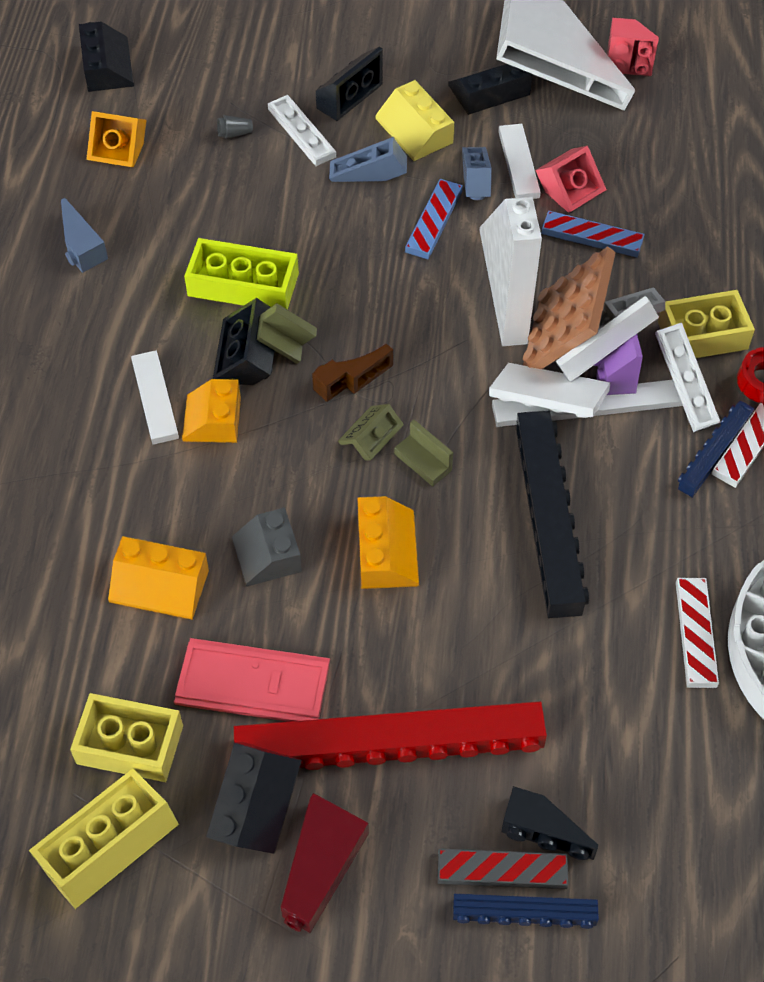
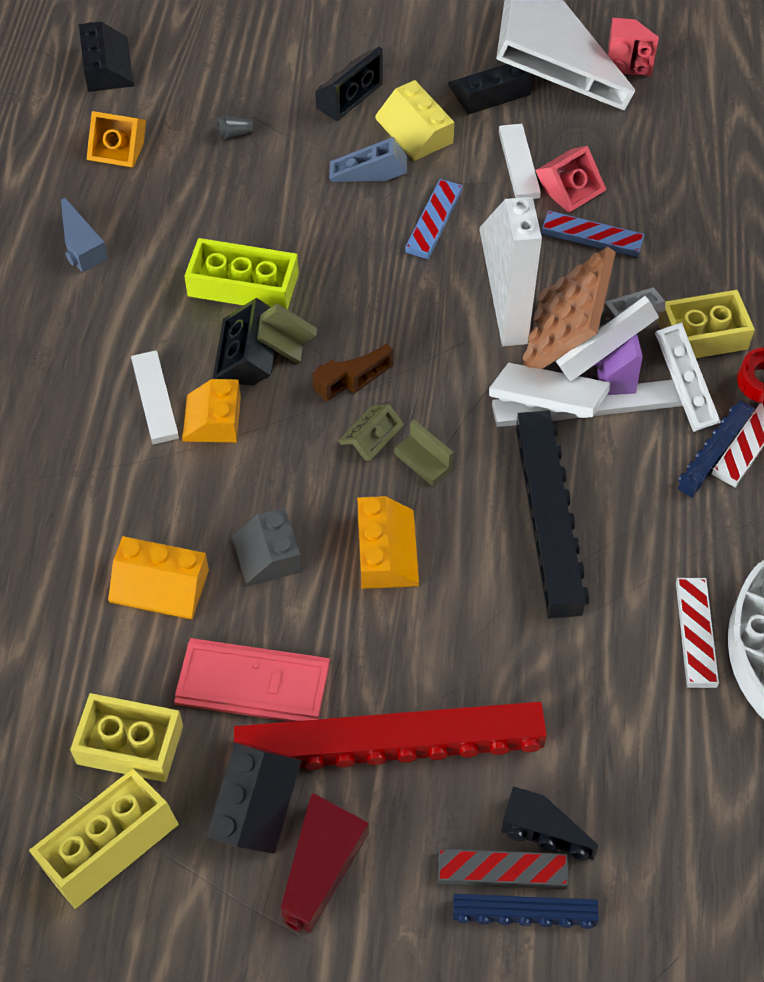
white tile [268,95,336,166] -> none
sand blue slope [462,147,491,200] -> none

